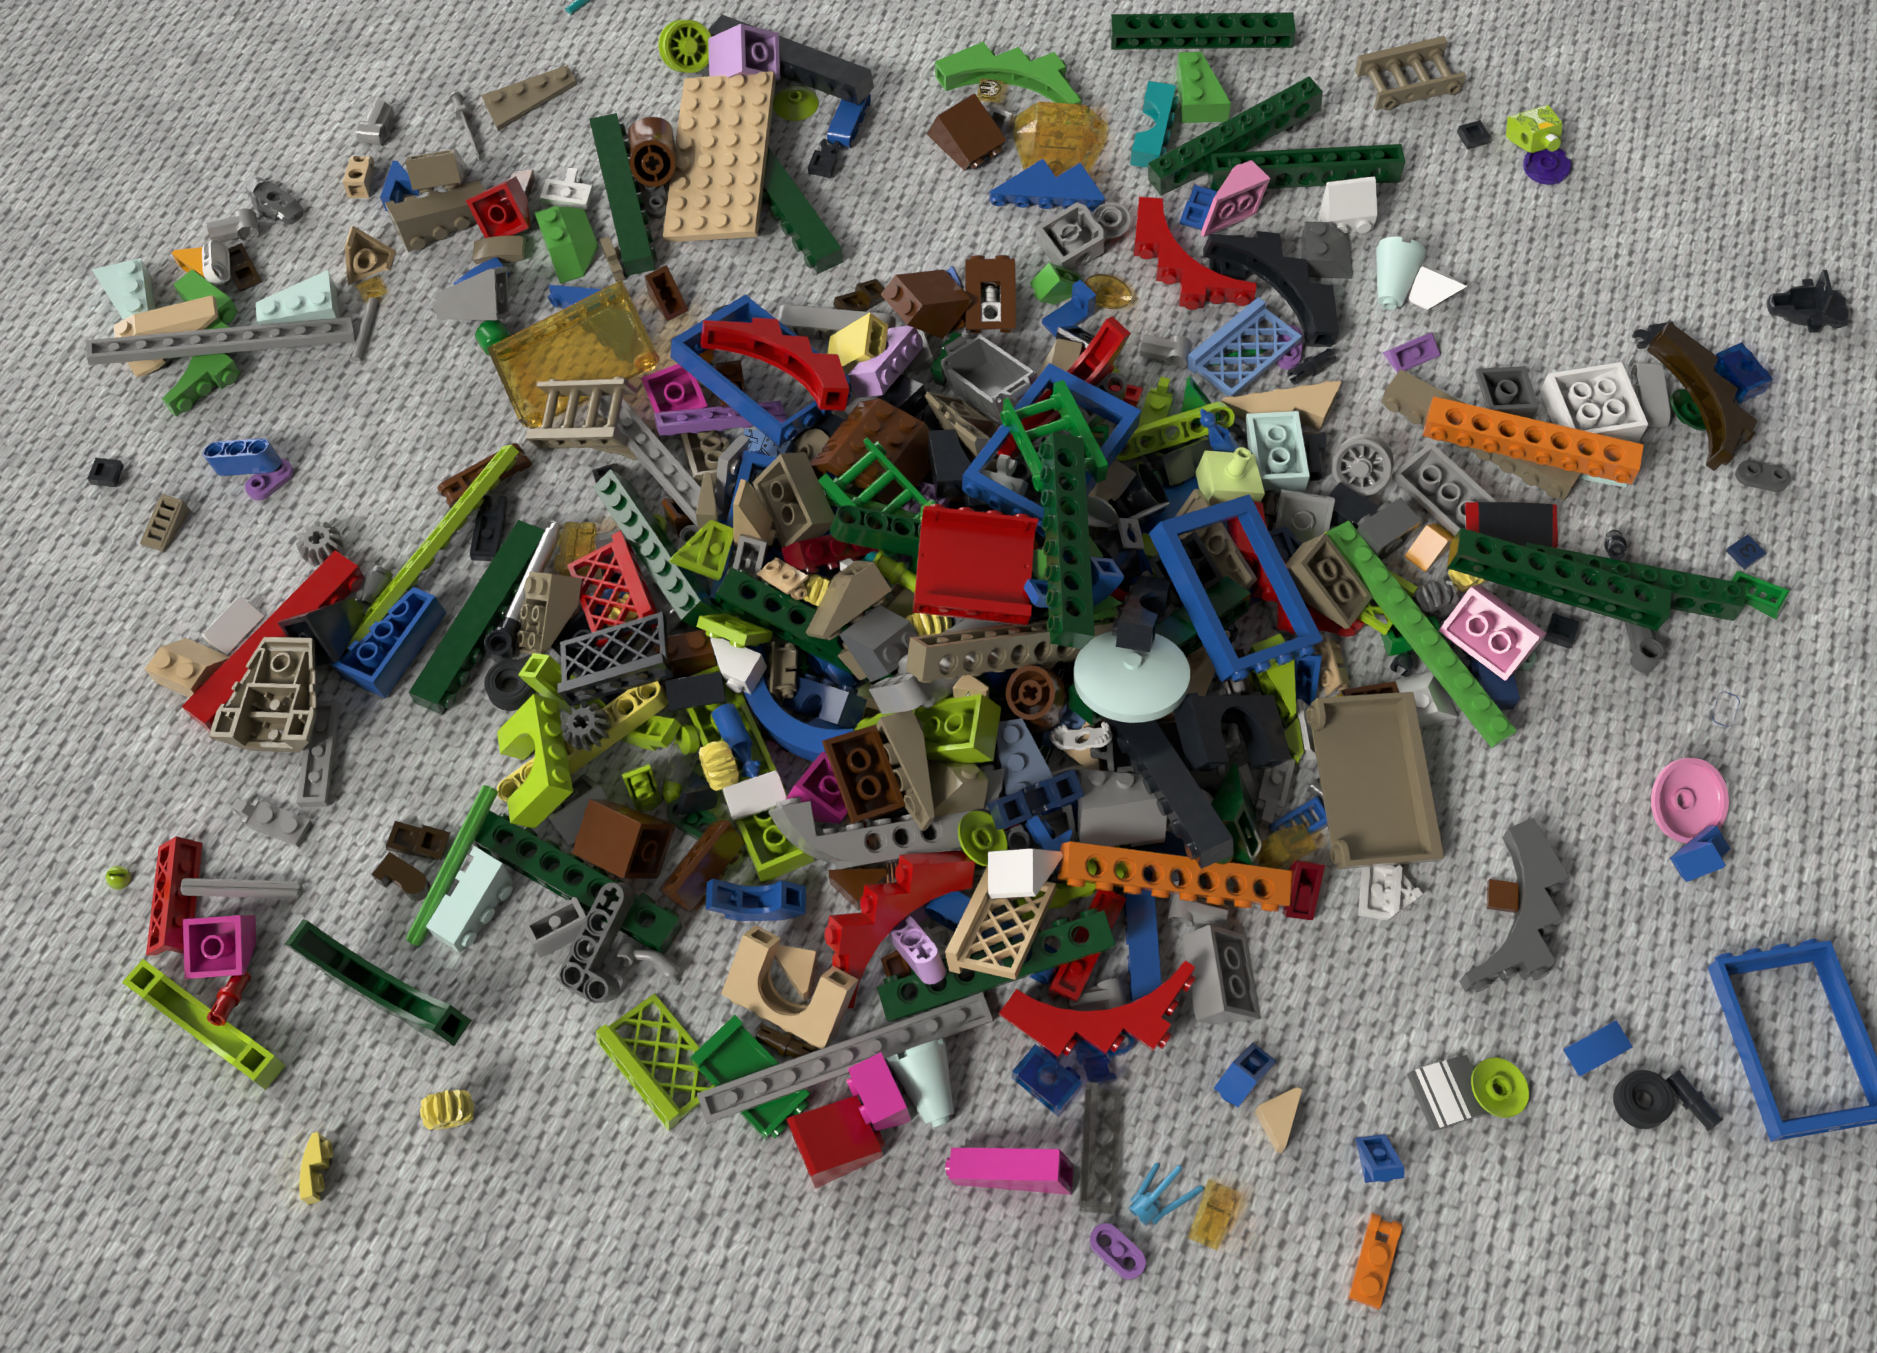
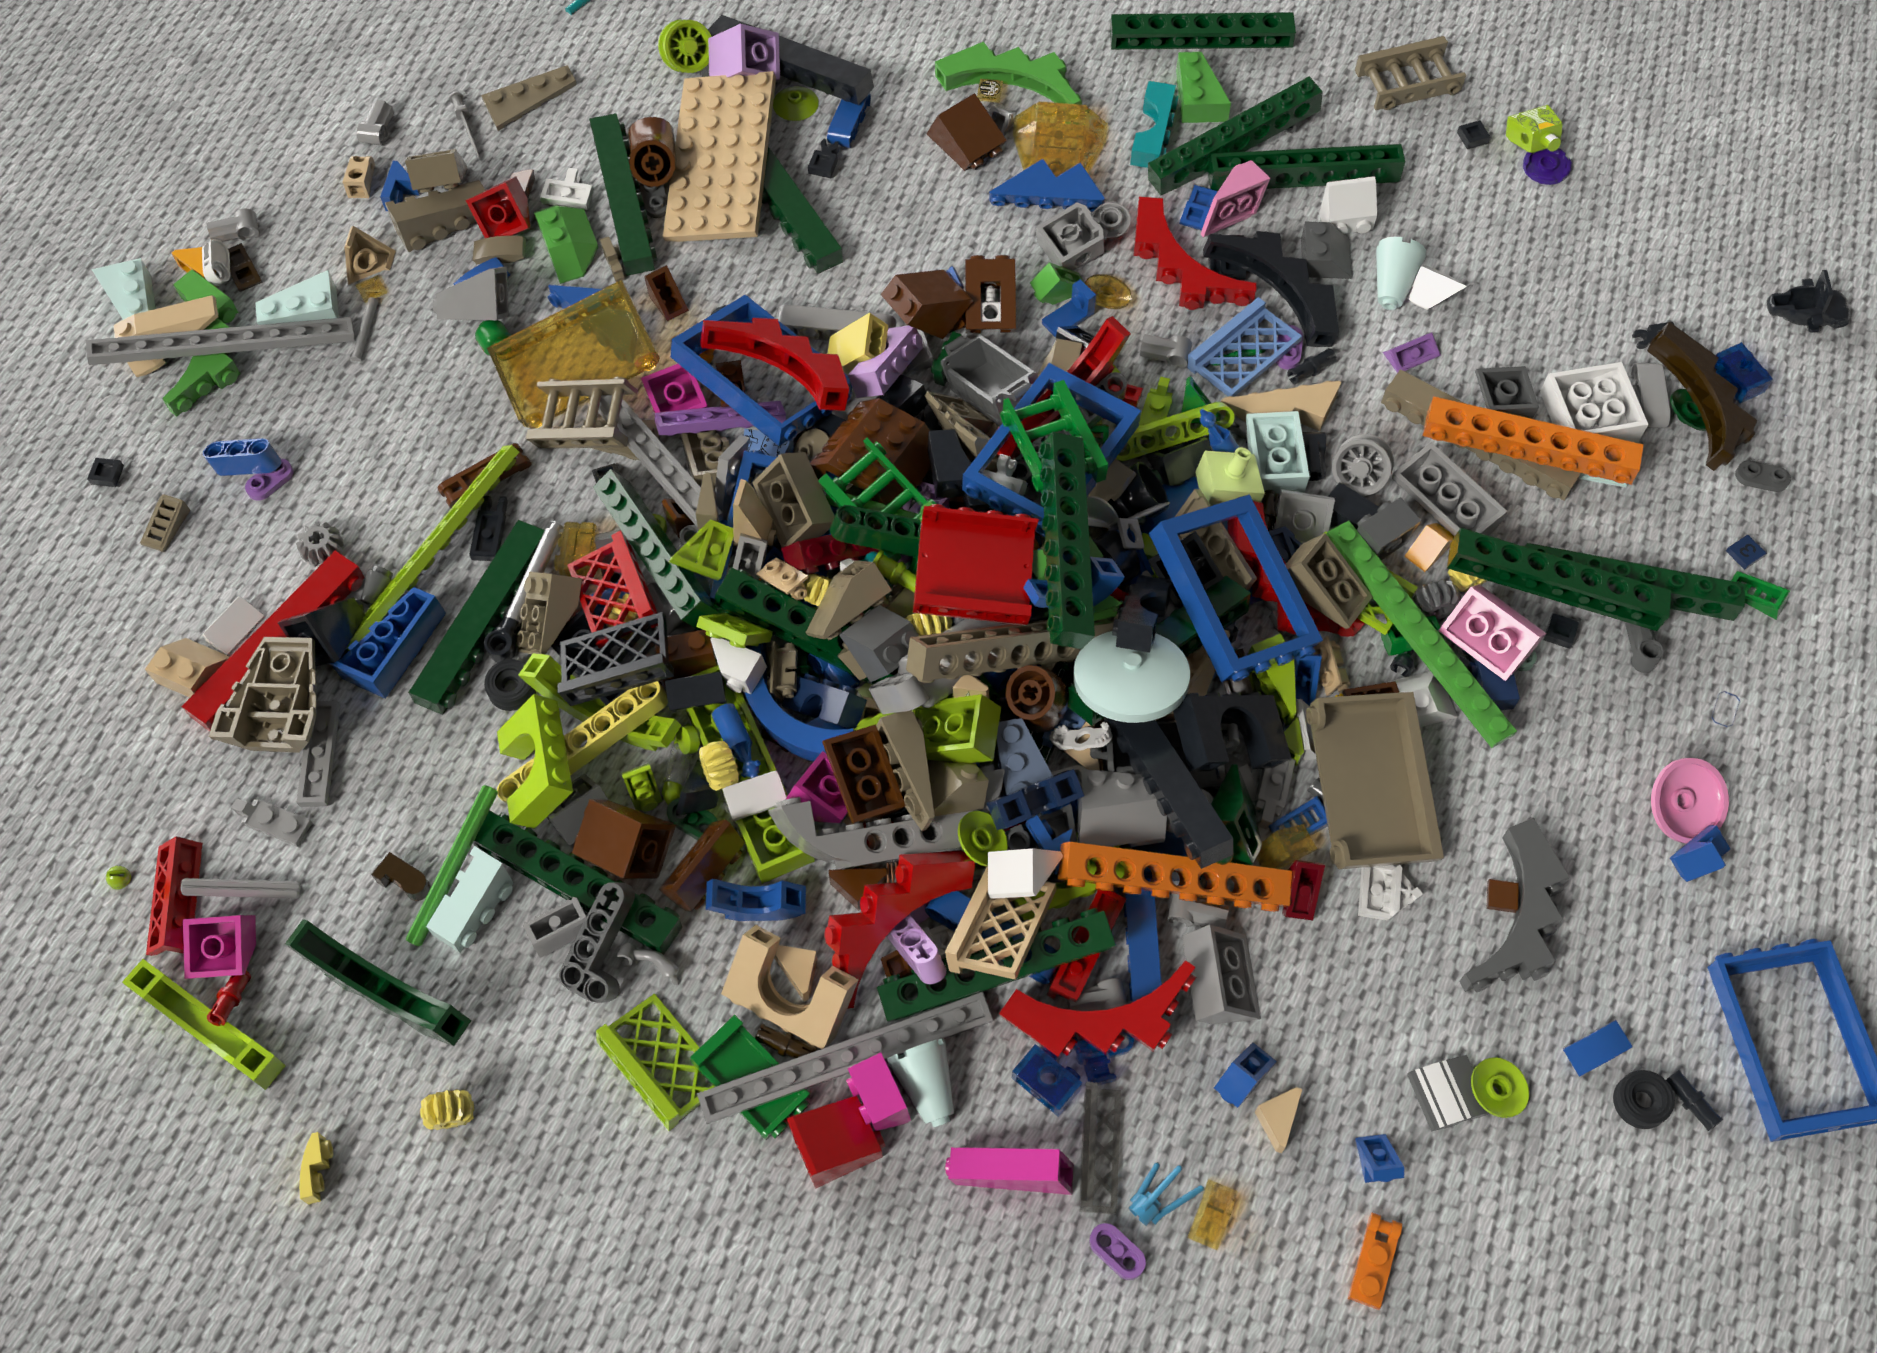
dark grey piece [245,177,304,224] -> none
dark brown slope [385,821,451,860] -> none
dark grey gear [561,702,612,751] -> none
dark brown slope [833,279,885,312] -> none
black sticker [1465,502,1558,548] -> none
black pin [1604,530,1627,560] -> none

